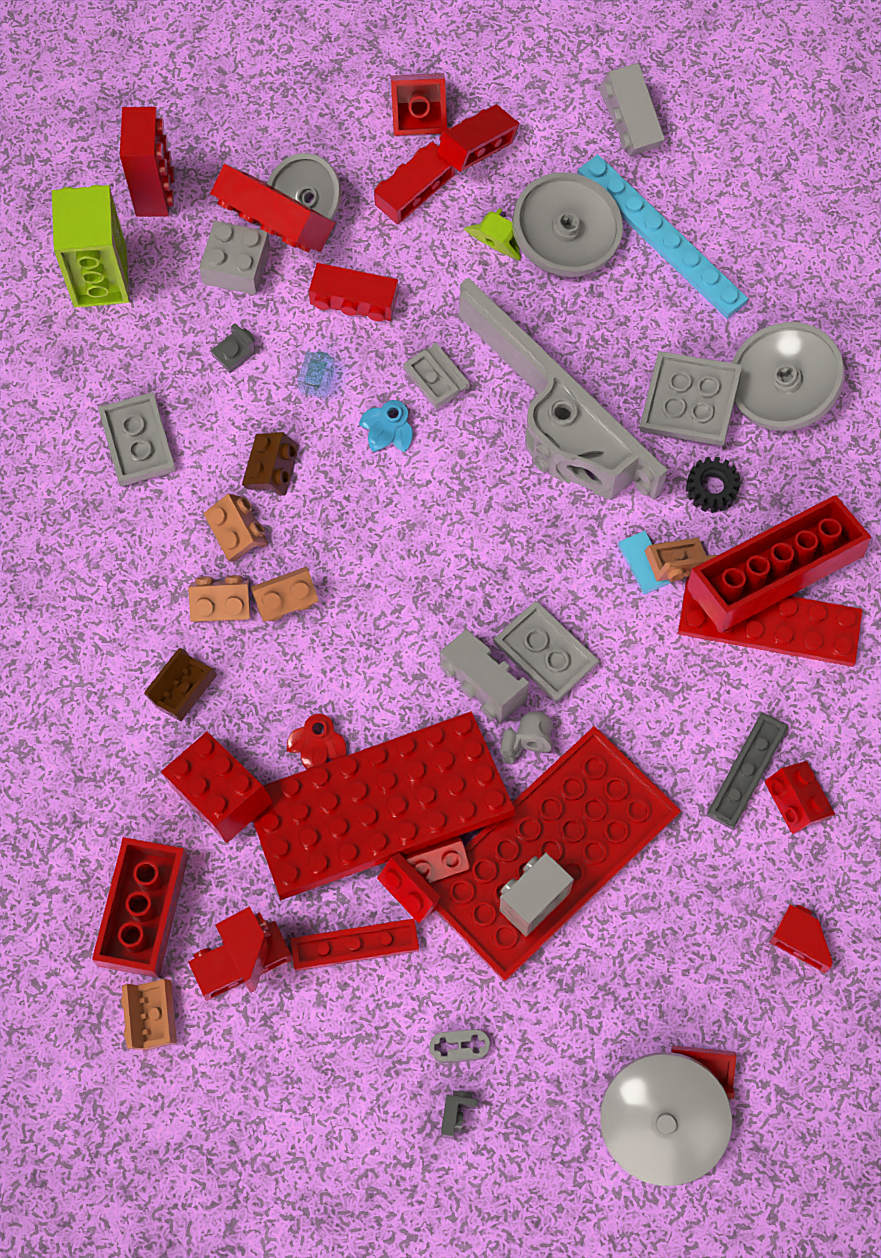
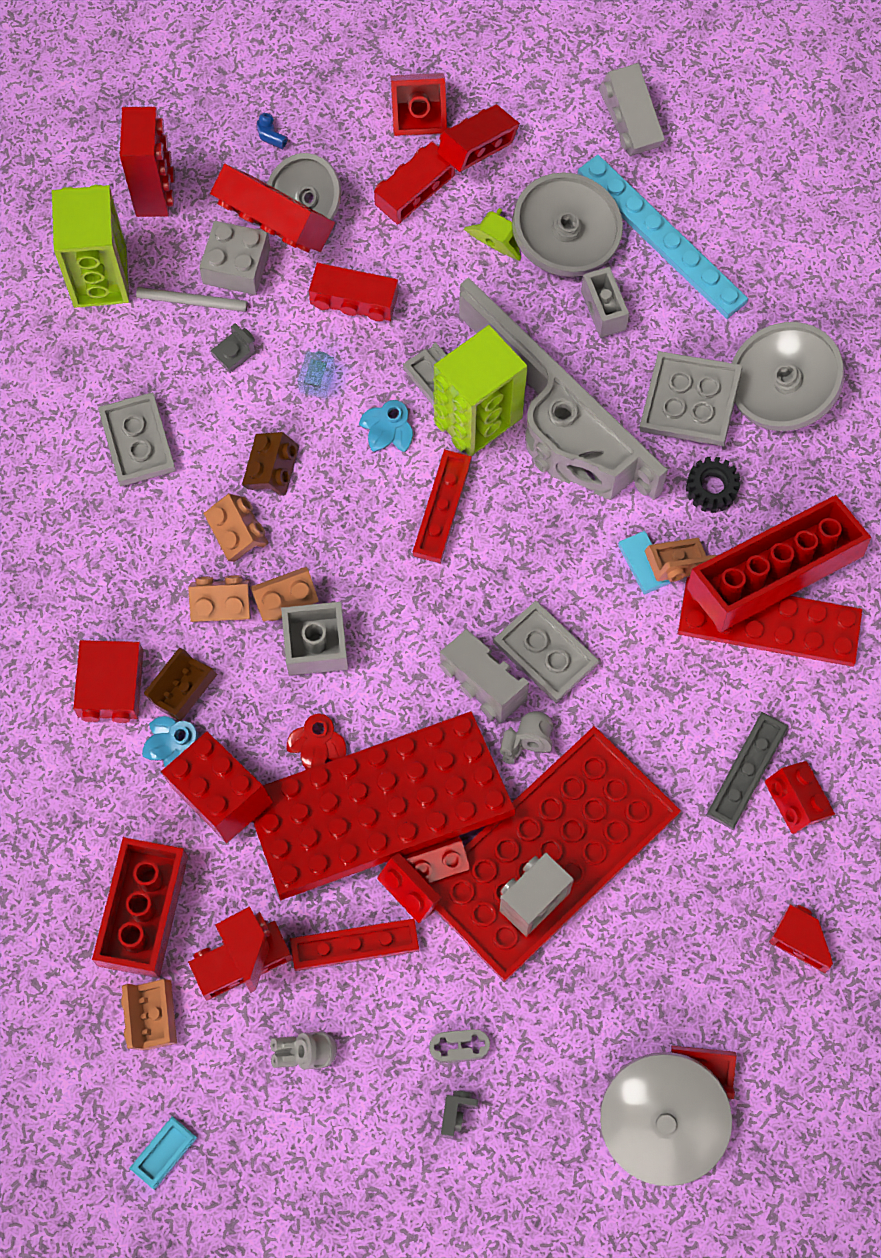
none -> red brick [73,640,144,723]
none -> medium azure tile [129,1116,197,1190]
none -> light grey bar [136,287,248,312]
none -> dark azure plate [142,716,198,767]
none -> blue arm [256,113,288,150]
none -> light grey piece [270,1031,337,1070]
none -> light grey brick [281,602,348,676]
none -> red plate [413,449,472,564]
none -> lime brick [433,325,527,456]
none -> light grey brick [581,267,629,338]

